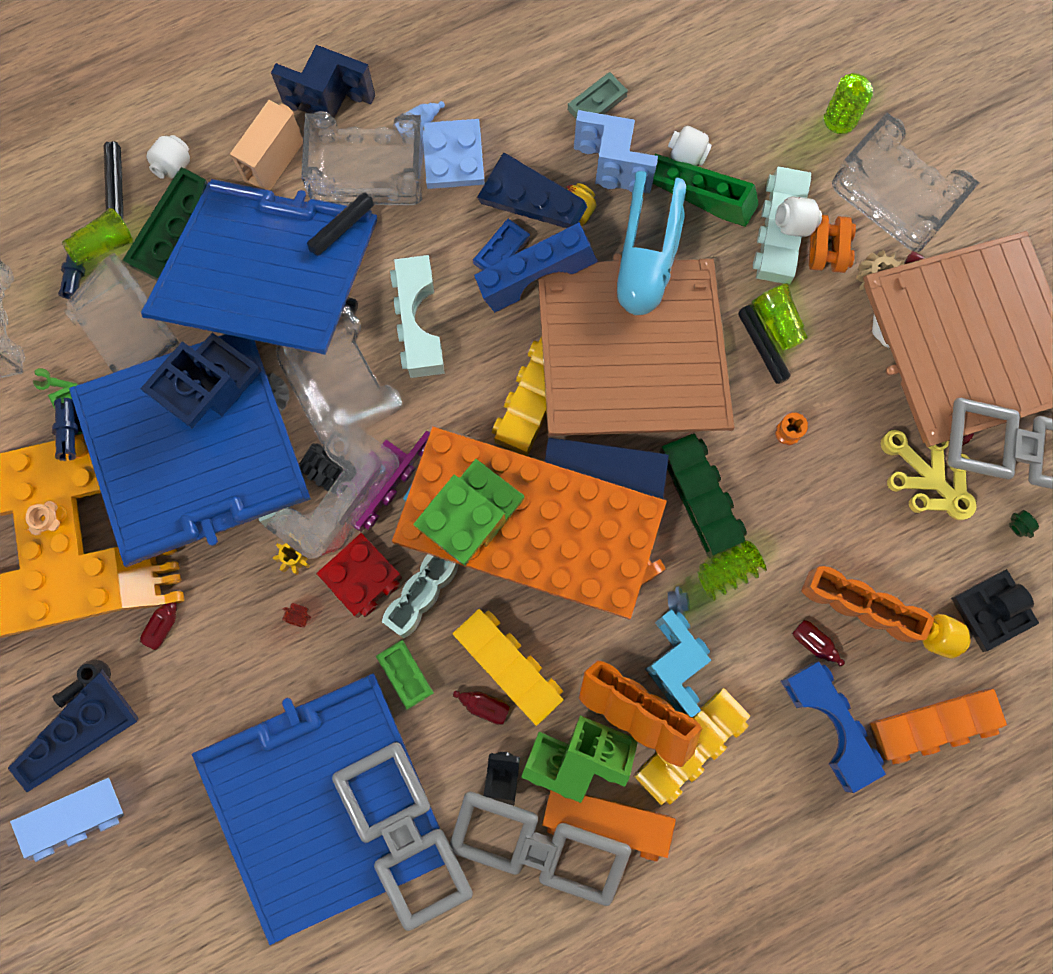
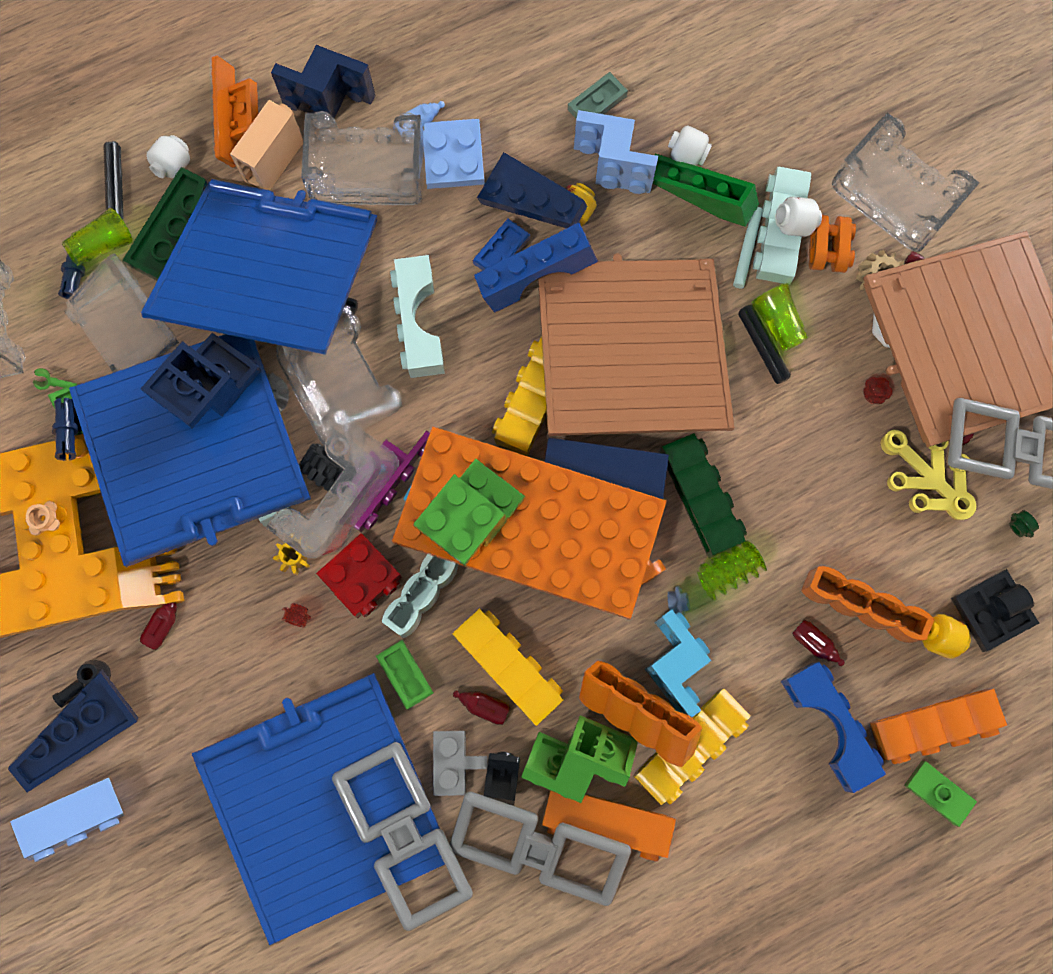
black axle [307,192,374,256] -> none
medium azure piece [617,171,686,315] -> none
orange bush [775,412,808,445] -> none
clear neon green piece [824,73,873,134] -> none
none -> orange bracket [212,55,258,168]
none -> light grey plate [433,731,488,796]
none -> light aqua bar [733,207,763,289]
none -> clear red plate [863,376,892,404]
none -> bright green plate [904,761,977,827]

